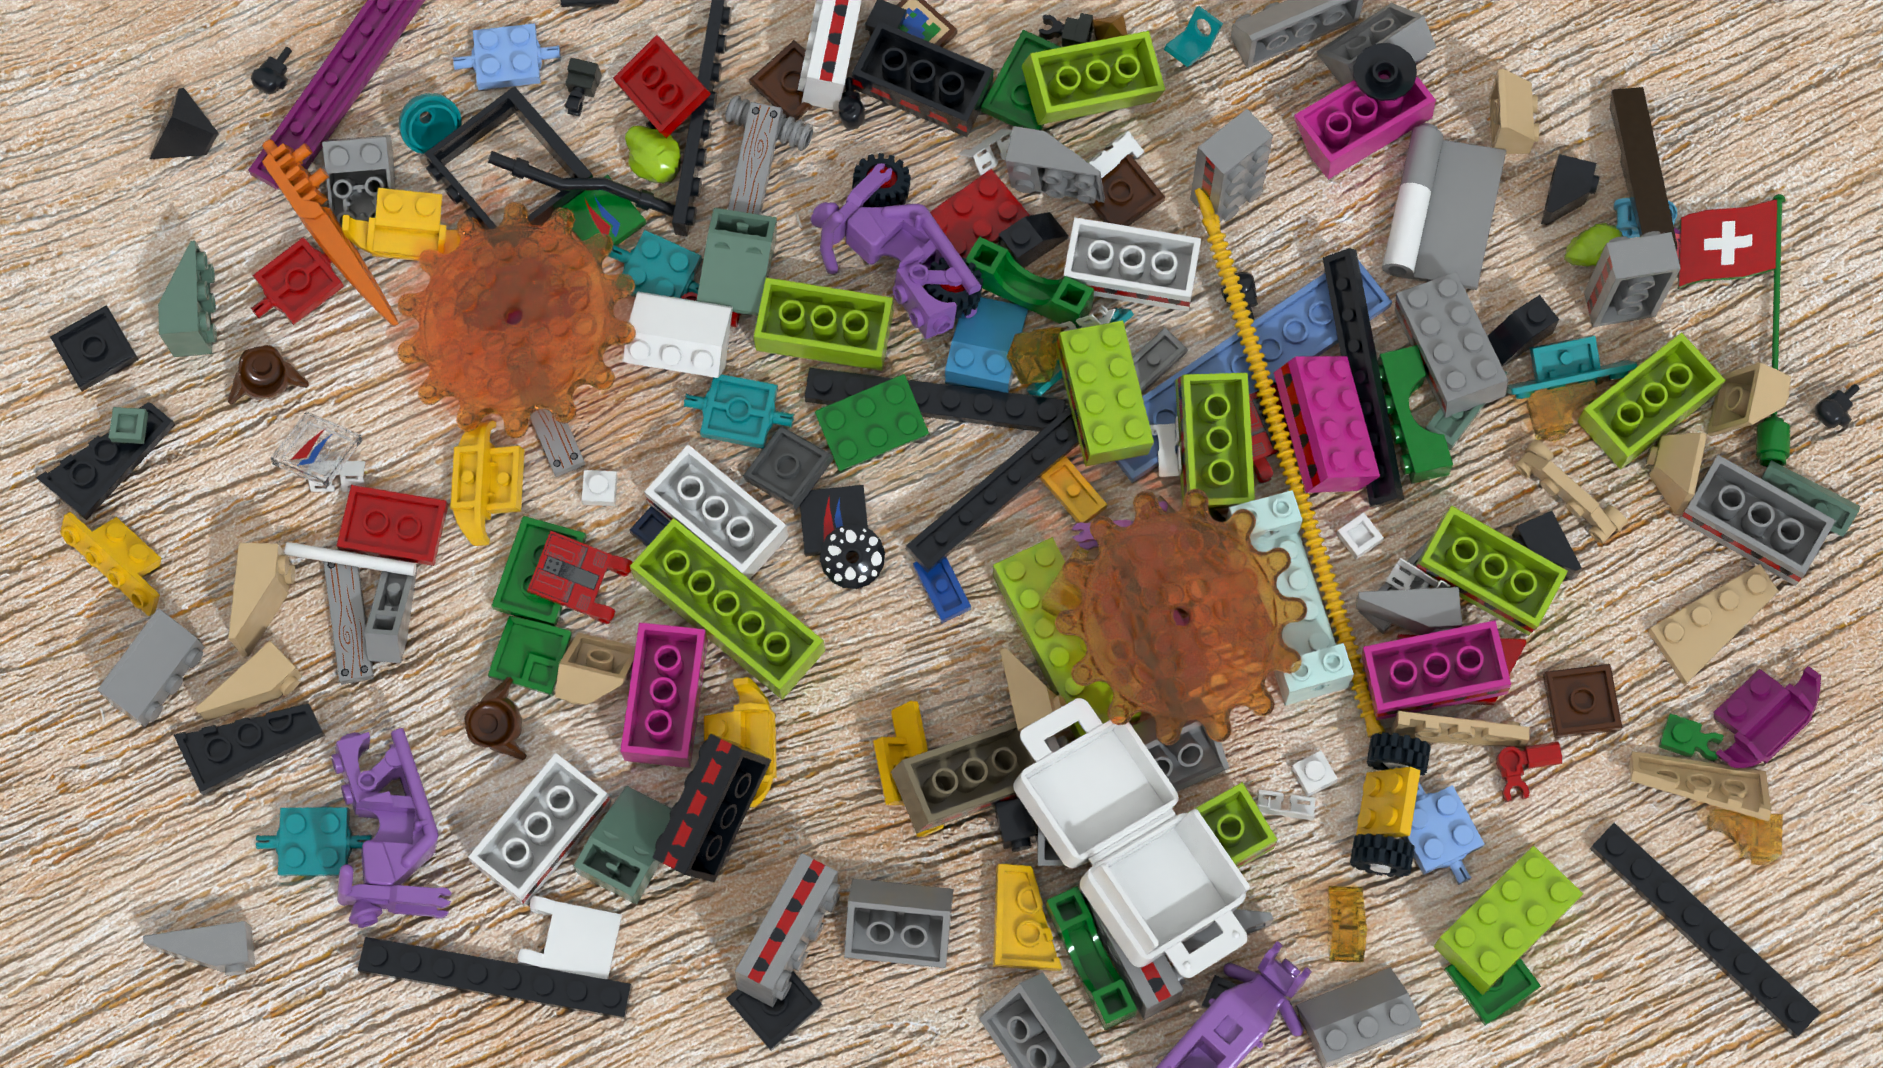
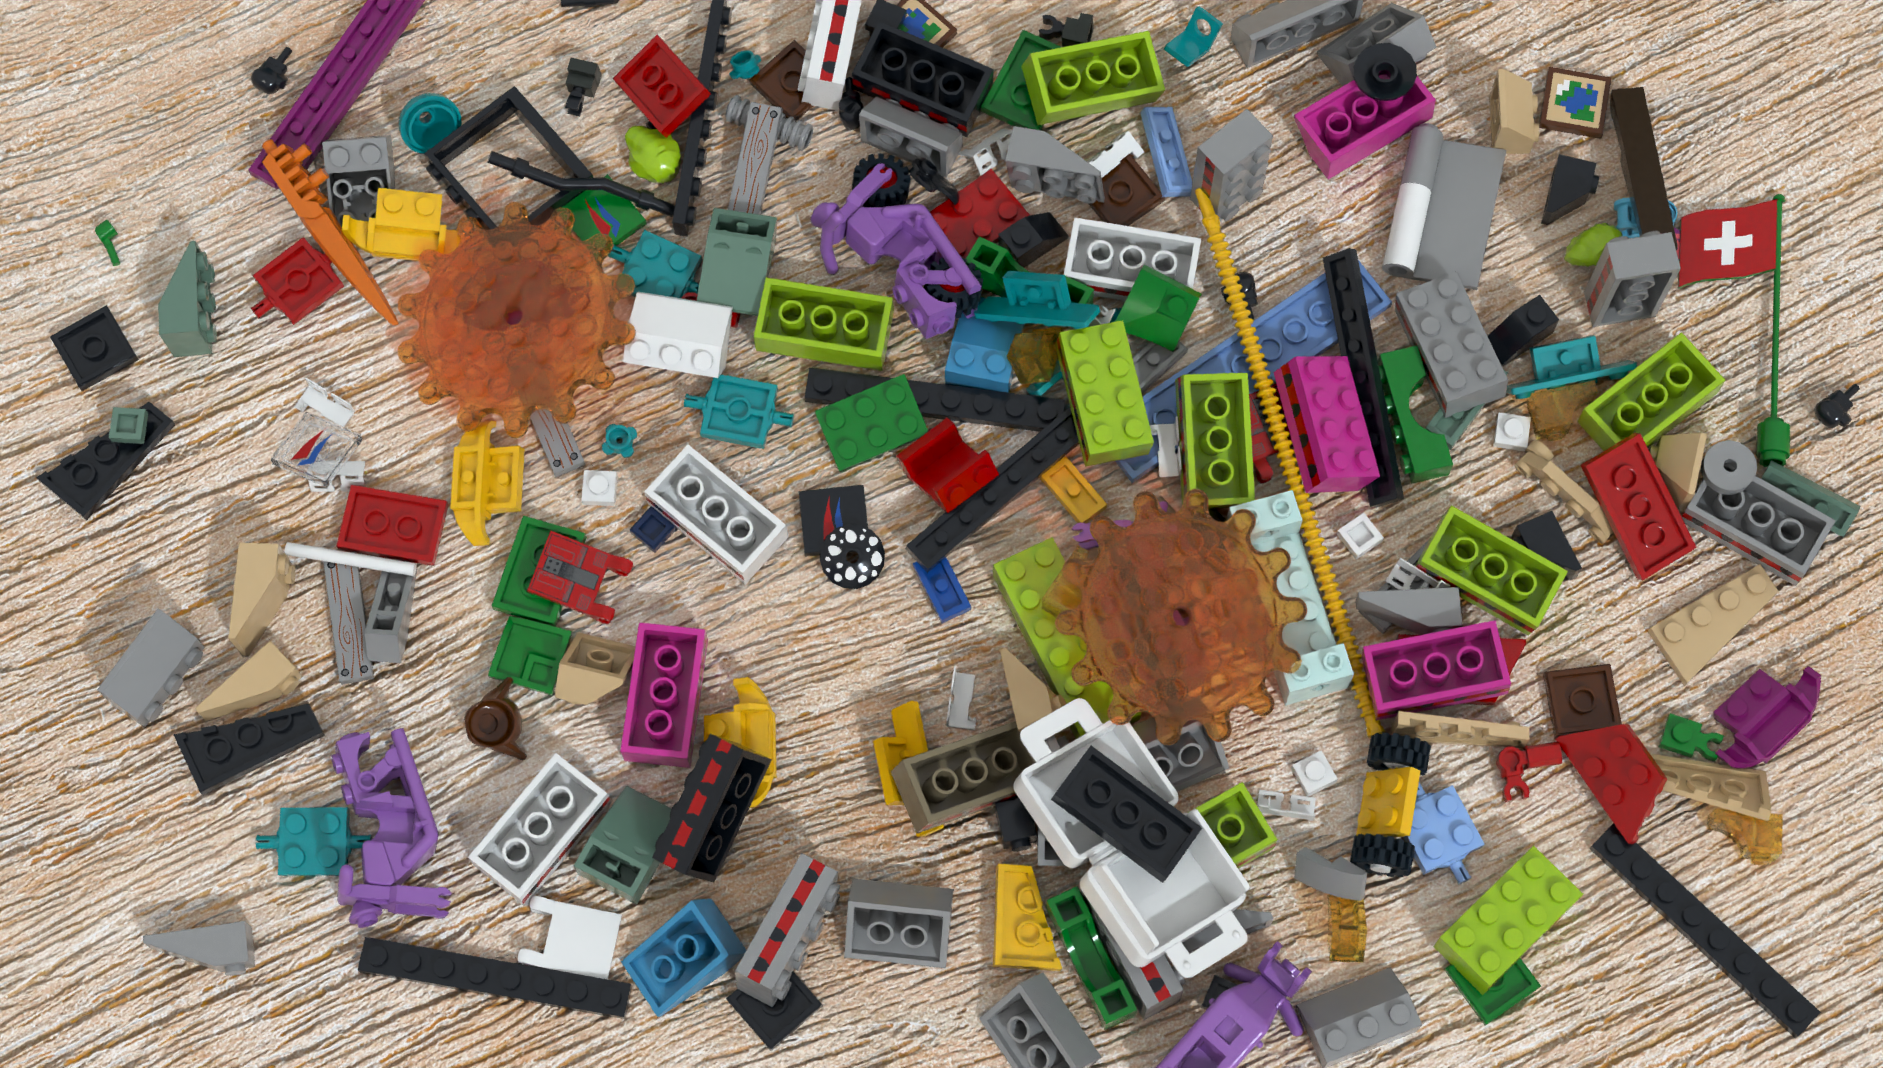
yellow bracket [60,512,162,616] -> none
black slope [149,88,219,159] -> none
reddish brown piece [228,345,309,404] -> none
light blue plate [453,23,561,90] -> none
lime brick [630,518,825,700] -> none
dark grey tile [743,426,834,510] -> none
pearl gold slope [1093,15,1127,41] -> none
tan slope [1707,362,1791,437] -> none
none -> green hand [95,220,120,266]
none -> white piece [294,378,355,428]
none -> teal plate [602,424,637,458]
none -> dark azure slope [621,898,746,1017]
none -> teal plate [729,50,762,79]
none -> light grey slope [859,97,963,178]
none -> red panel [896,418,999,513]
none -> black plate [909,158,959,205]
none -> white piece [946,666,976,730]
none -> teal bracket [974,271,1100,329]
none -> black plate [1051,745,1202,883]
none -> green plate [1115,264,1202,352]
none -> light blue tile [1140,107,1192,197]
none -> light grey slope [1294,847,1367,901]
none -> white plate [1493,412,1531,452]
none -> tile [1539,67,1611,139]
none -> red wing [1555,724,1667,844]
none -> red plate [1580,433,1697,581]
none -> light grey piece [1701,440,1757,495]

